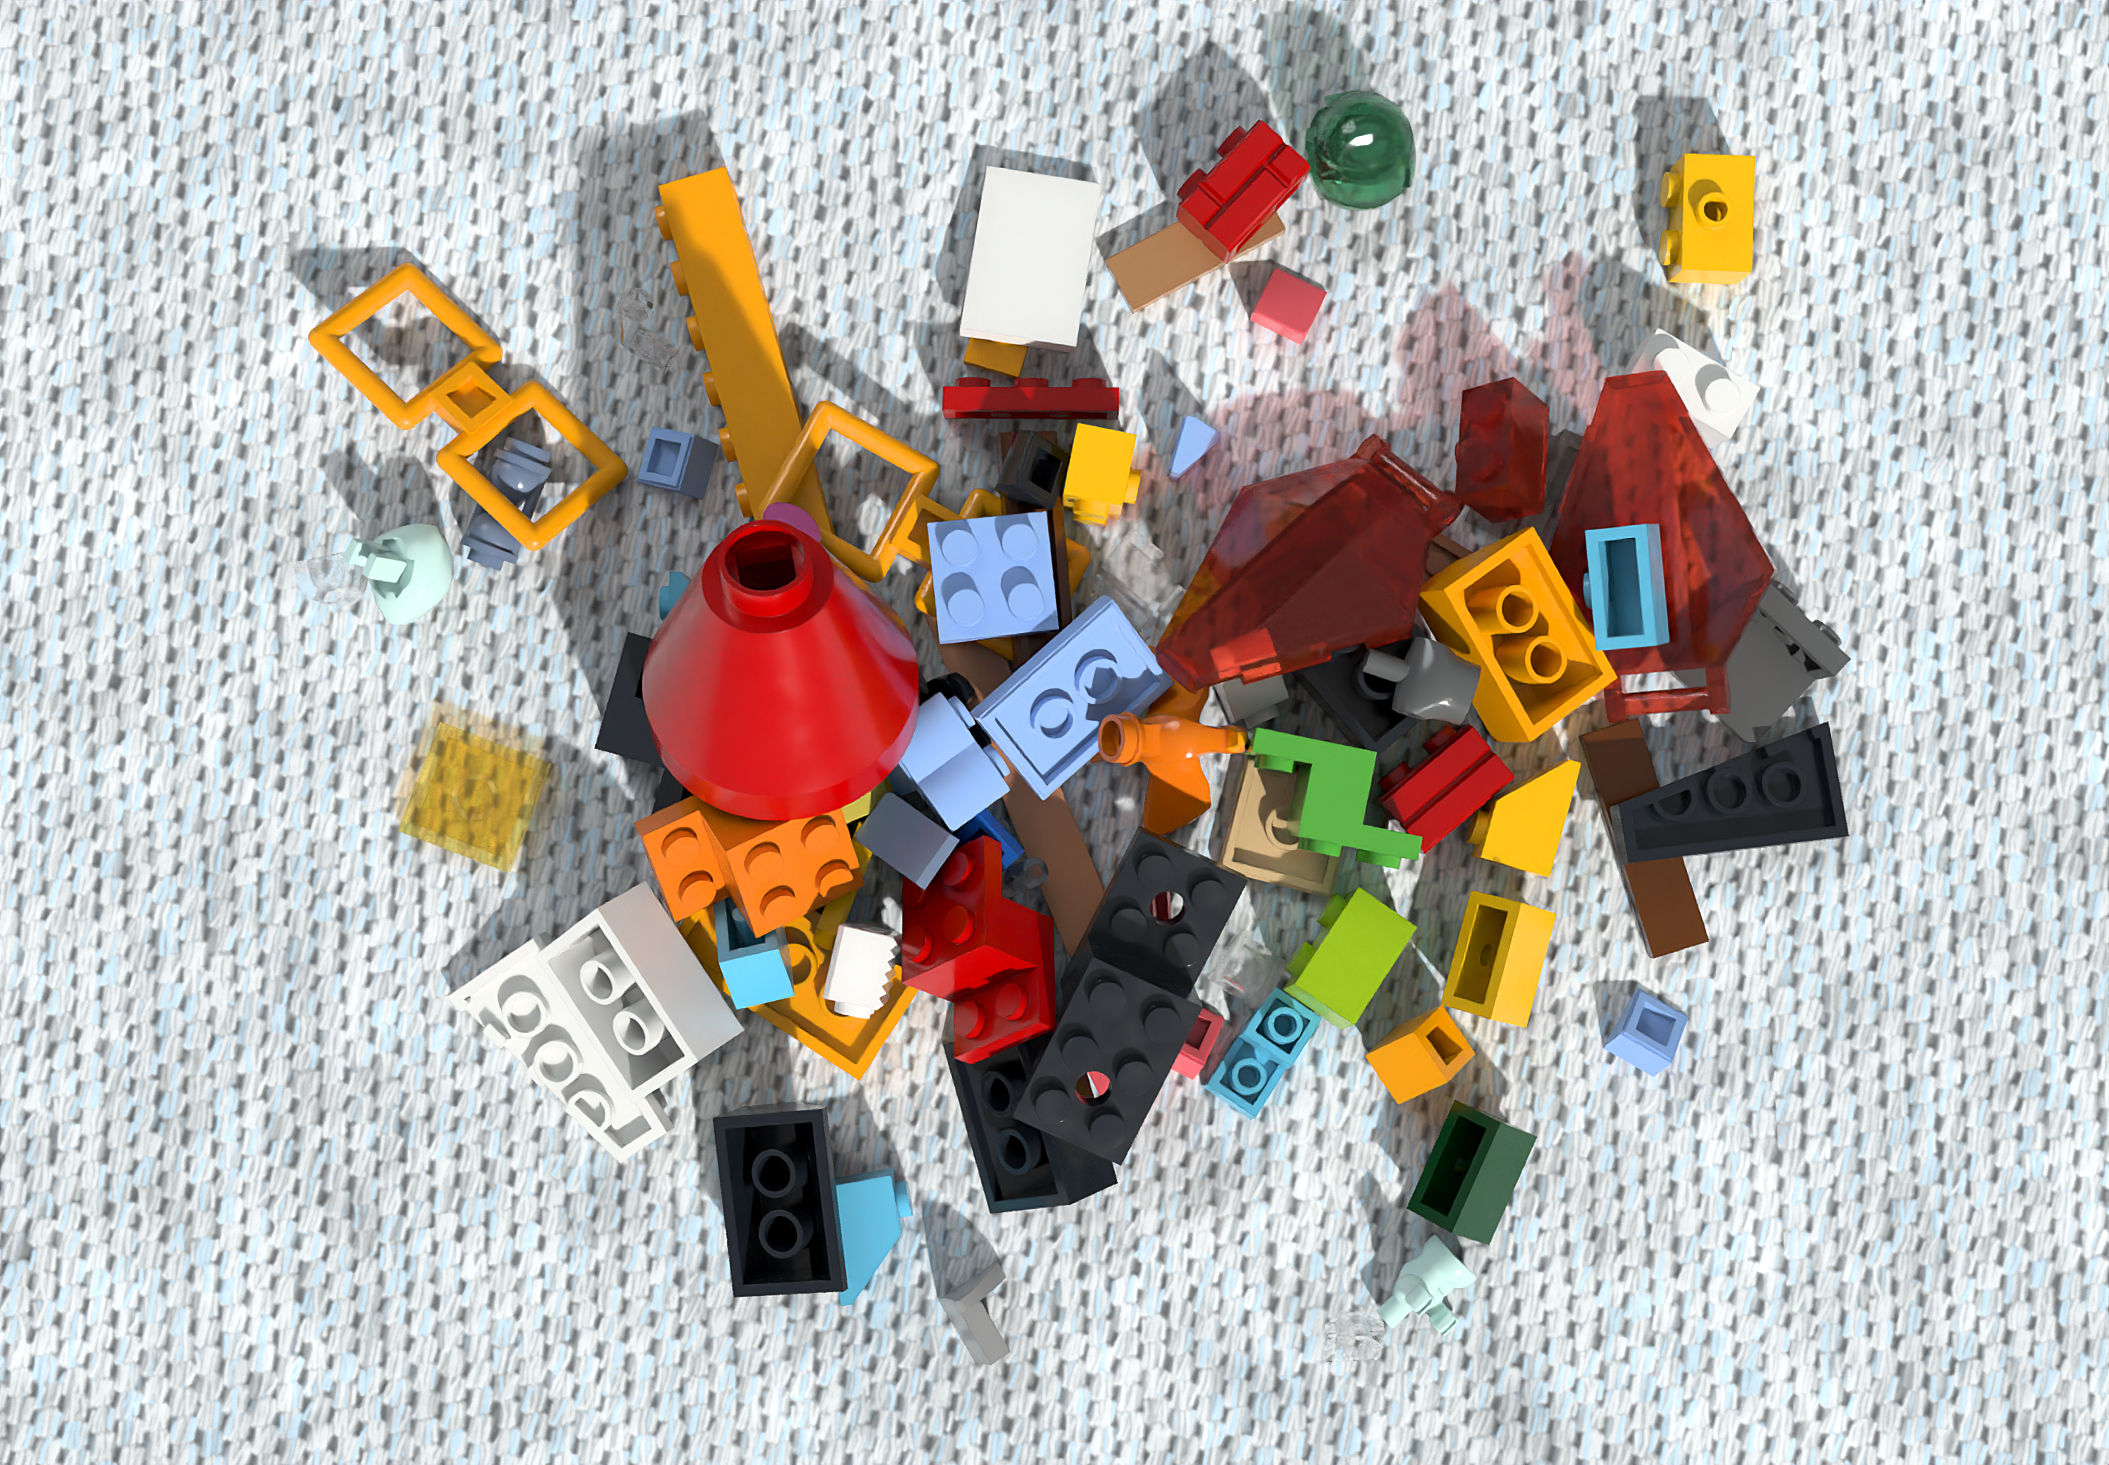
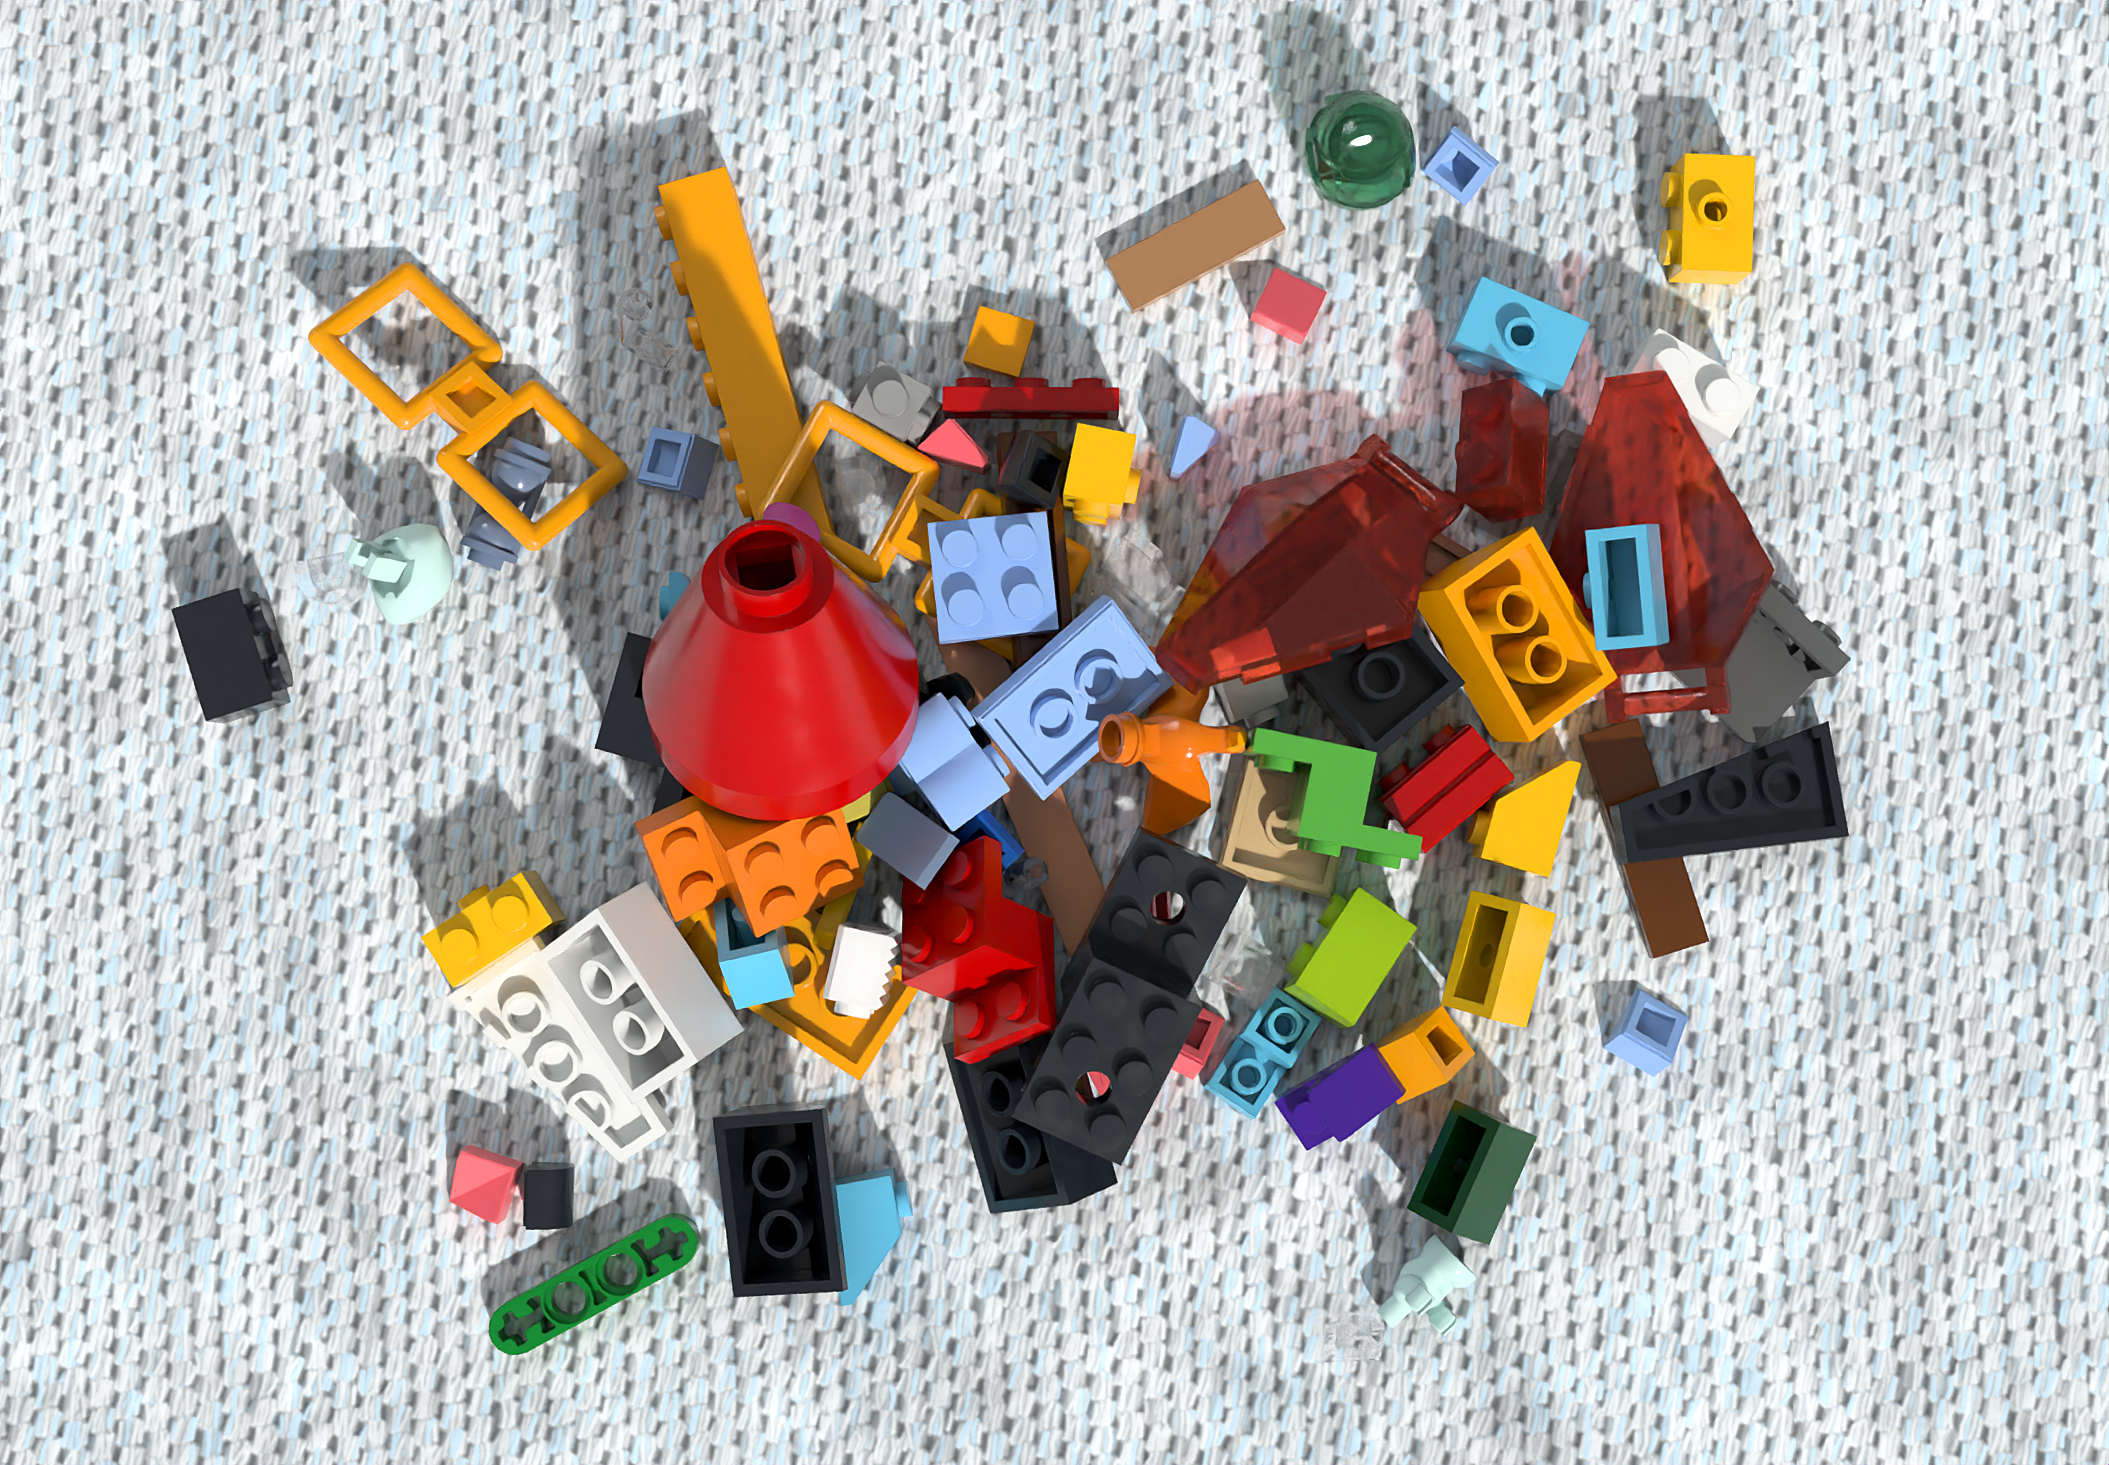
clear yellow tile [398,722,553,872] -> none
light grey tile [938,1262,1010,1365] -> none
white tile [960,166,1101,353] -> none
red brick [1176,120,1311,264] -> none
dark grey piece [1361,637,1481,725] -> none
none -> black brick [171,588,293,724]
none -> yellow brick [421,870,567,987]
none -> coral slope [449,1144,524,1224]
none -> green beam [488,1213,701,1355]
none -> black brick [523,1162,575,1230]
none -> clear brick [834,456,891,524]
none -> light grey brick [849,360,942,448]
none -> coral slope [918,418,990,475]
none -> dark purple slope [1274,1042,1406,1151]
none -> light blue slope [1421,126,1500,206]
none -> medium azure brick [1446,276,1590,399]

